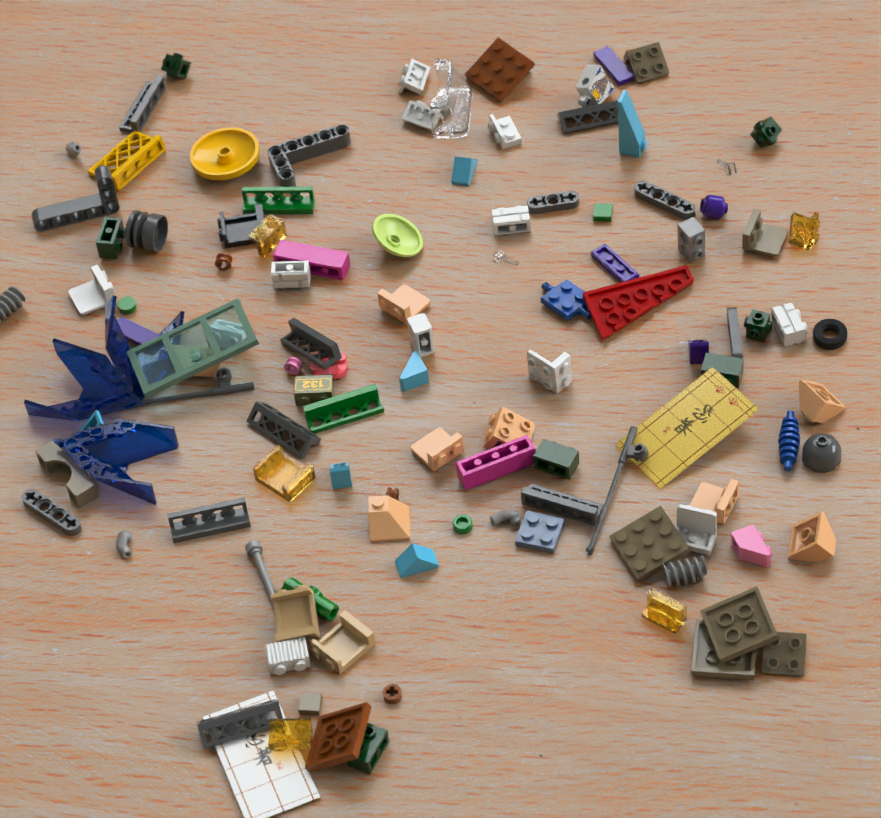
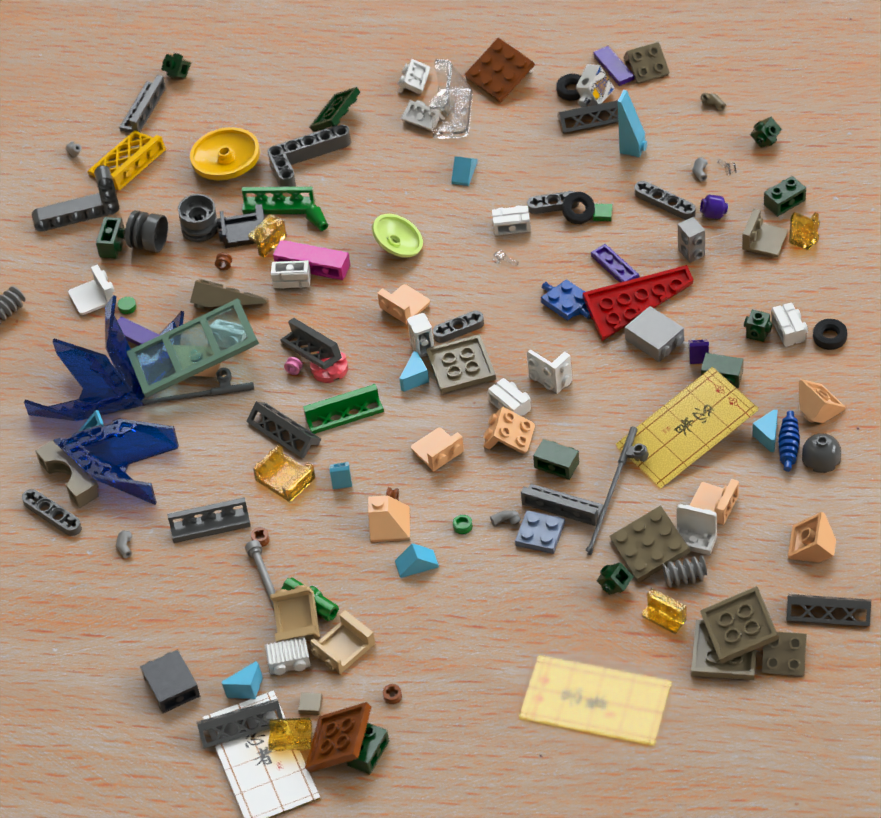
brick [294,375,335,406] -> none
dark pink brick [456,435,536,490] -> none
white bracket [488,114,522,149] -> none
beam [727,307,743,358] -> none
bright pink slope [731,525,773,567] -> none
none -> panel [140,649,200,713]
none -> dark grey wheel [178,194,218,242]
none -> dark tan wedge [190,279,268,309]
none -> medium azure slope [221,661,263,699]
none -> dark orange bush [251,527,270,547]
none -> green cone [305,205,328,231]
none -> dark green plate [309,87,360,132]
none -> dark tan plate [426,334,496,394]
none -> dark grey beam [433,311,484,343]
none -> white brick [487,378,531,416]
none -> clear yellow piece [519,655,672,746]
none -> black tyre [556,74,581,101]
none -> black tyre [562,192,595,224]
none -> dark green brick [596,562,634,595]
none -> brick [625,306,684,362]
none -> light grey arm [692,157,708,182]
none -> dark tan arm [701,93,726,111]
none -> medium azure slope [752,410,778,452]
none -> dark green brick [764,176,806,217]
none -> dark grey fence [786,594,871,626]

